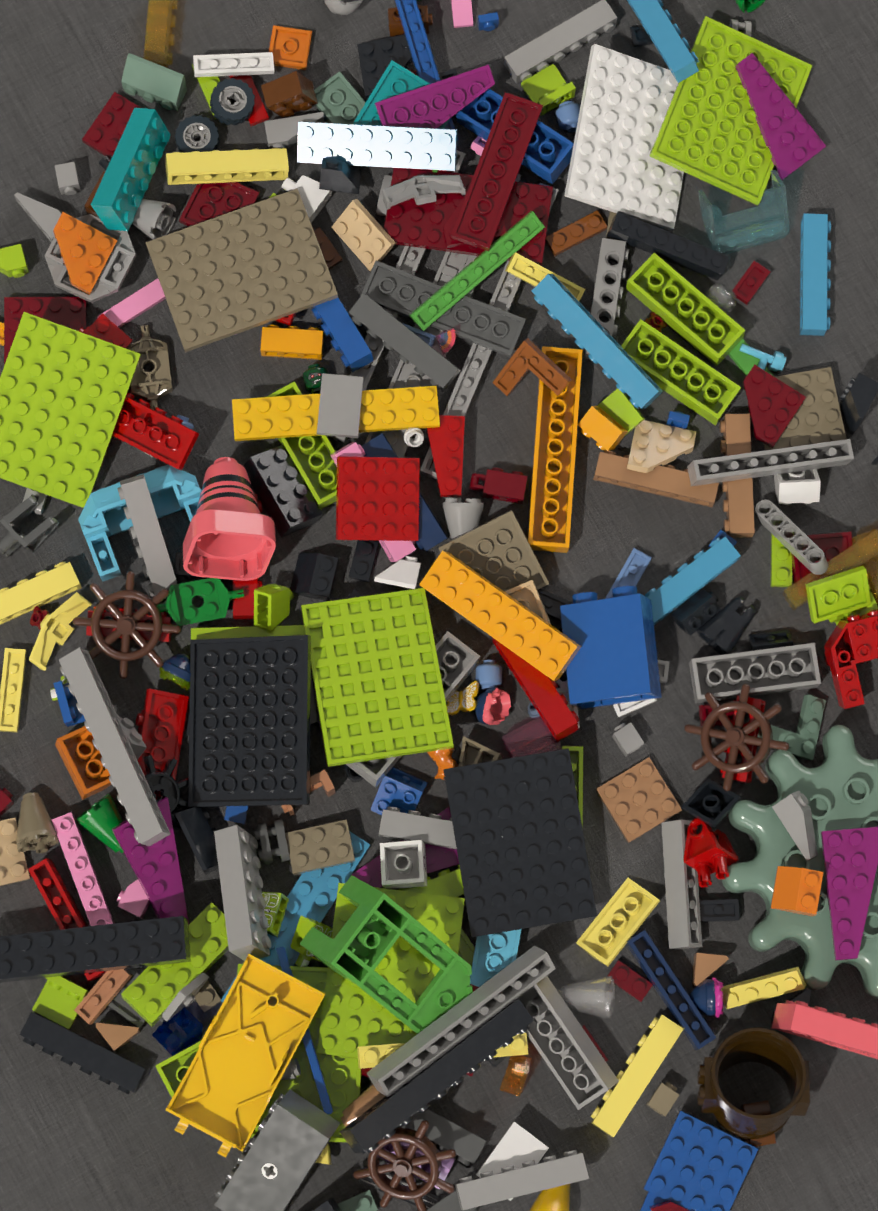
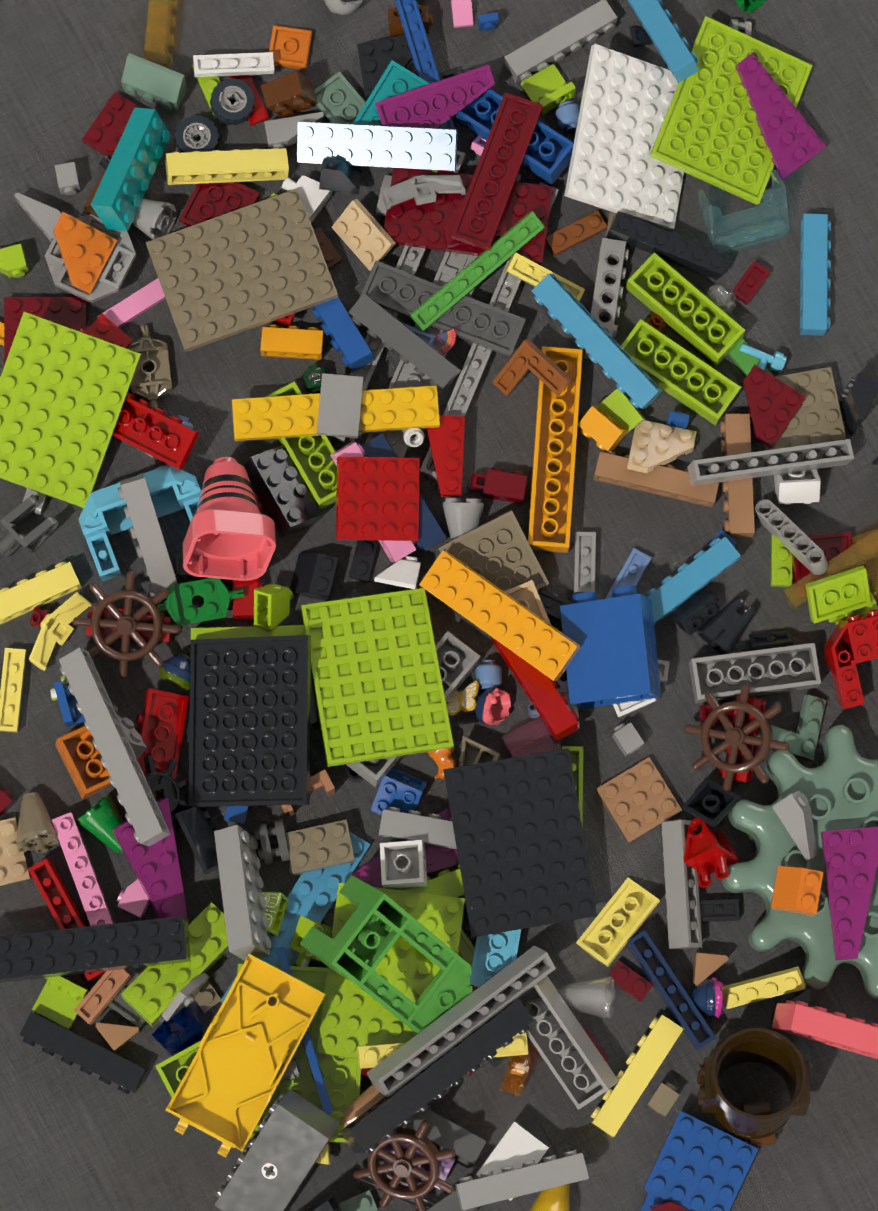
none -> light grey plate [574,532,596,594]

